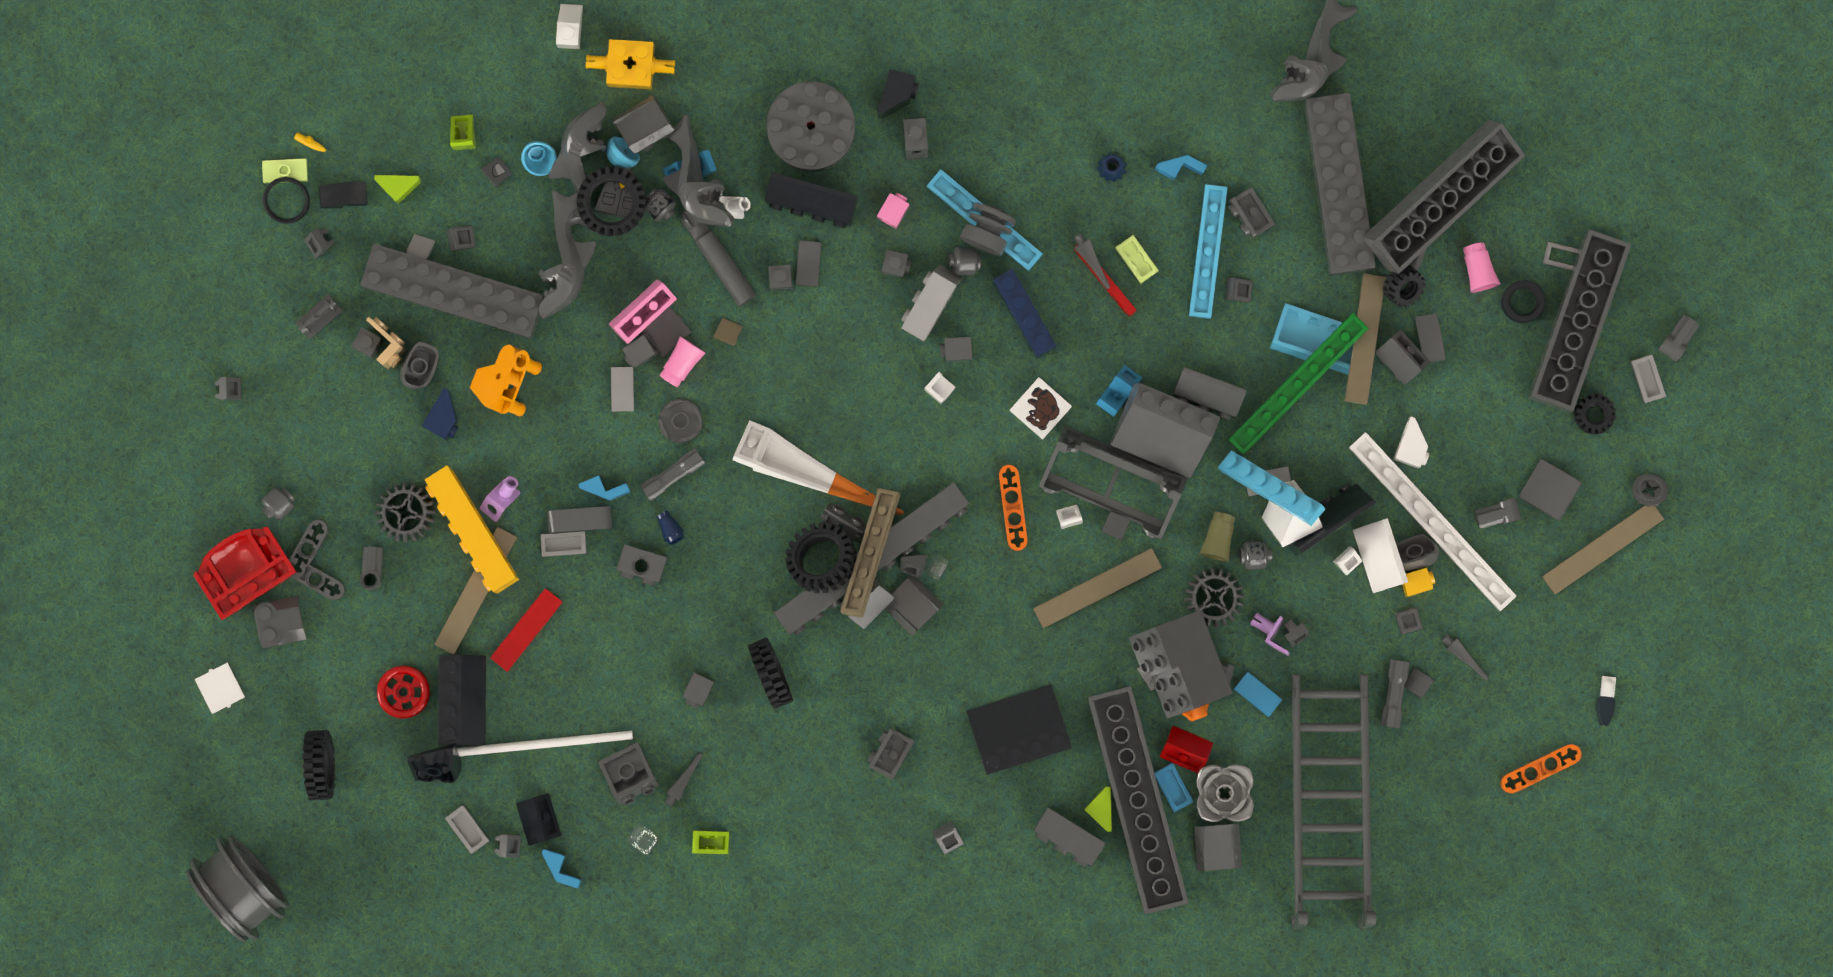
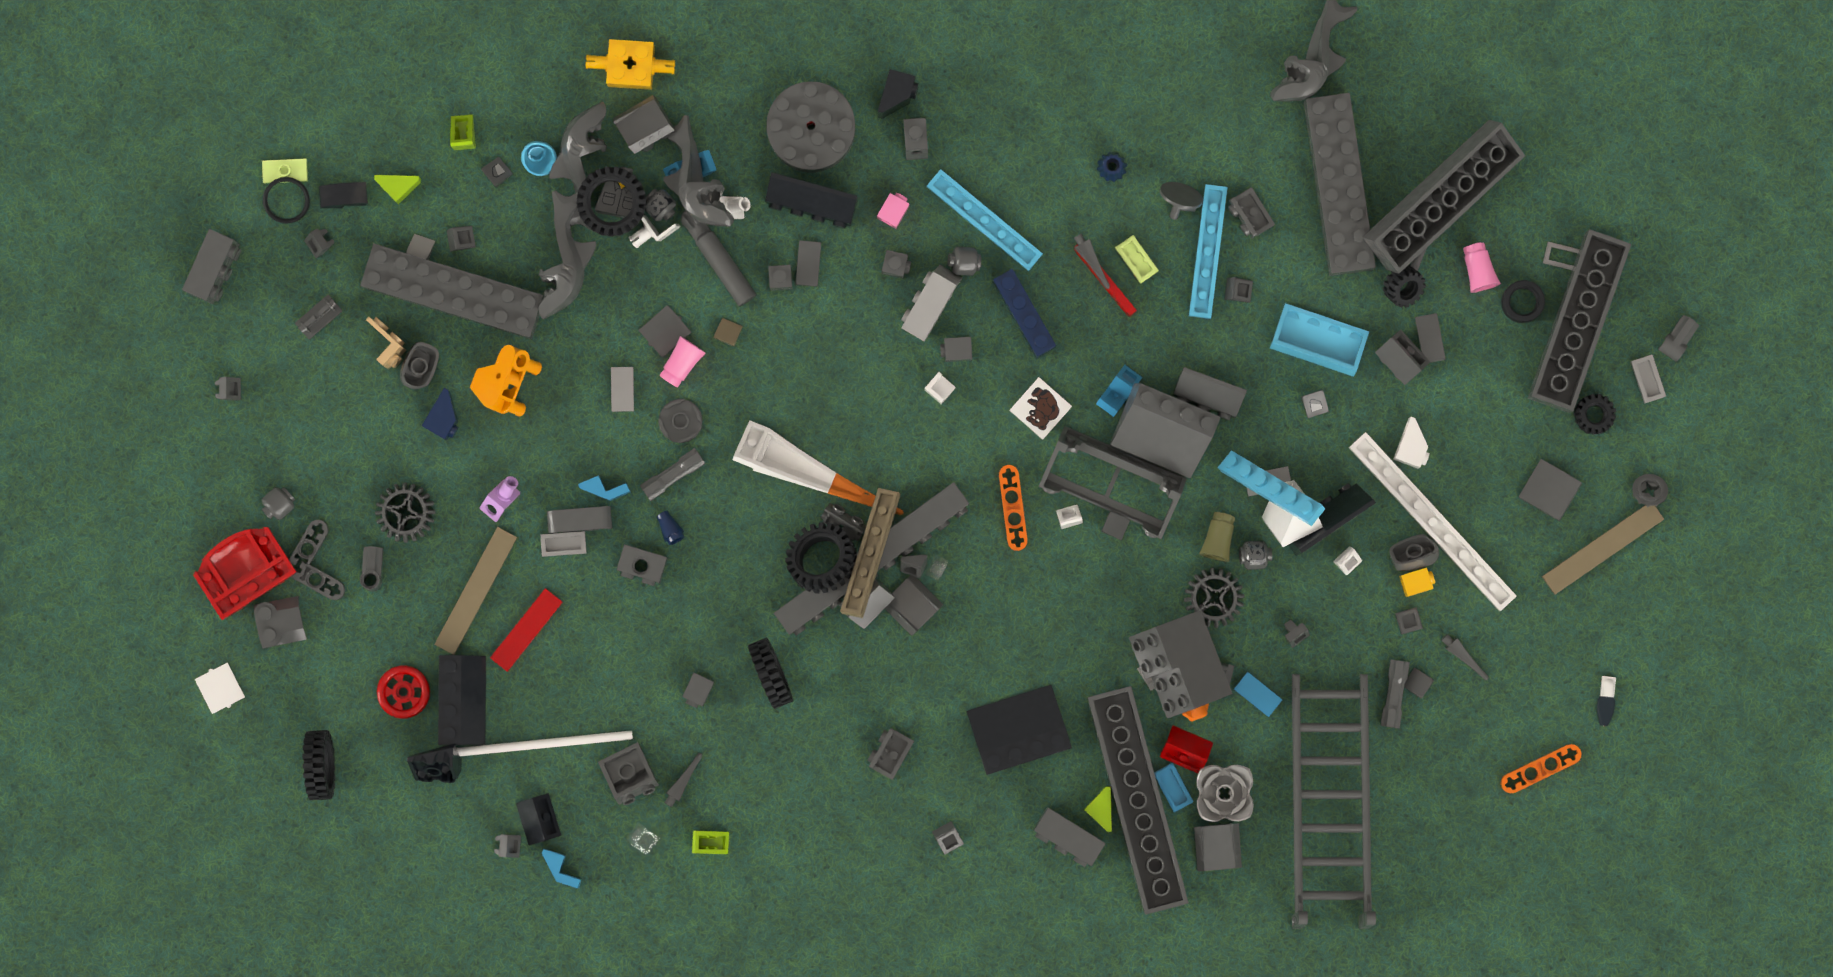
dark grey wheel [186,835,289,942] -> none
yellow helmet [294,133,326,152] -> none
dark grey brick [351,328,384,359] -> none
yellow brick [425,465,520,594] -> none
light grey tile [445,805,490,854] -> none
white slope [556,4,583,49] -> none
medium azure piece [606,136,640,168] -> none
bright pink brick [608,280,677,344] -> none
dark grey brick [622,334,662,368] -> none
dark grey wheel [960,203,1017,256] -> none
dark tan tile [1033,548,1162,628] -> none
dark azure slope [1155,155,1207,180] -> none
green tile [1228,312,1369,455] -> none
lavender bracket [1250,613,1290,656] -> none
dark tan tile [1344,273,1386,405] -> none
white tile [1353,518,1408,593] -> none
dark grey piece [1474,498,1522,529] -> none
none -> dark grey brick [182,229,241,304]
none -> white bracket [629,215,681,248]
none -> dark grey shield [1160,182,1203,220]
none -> slope [1301,390,1329,418]

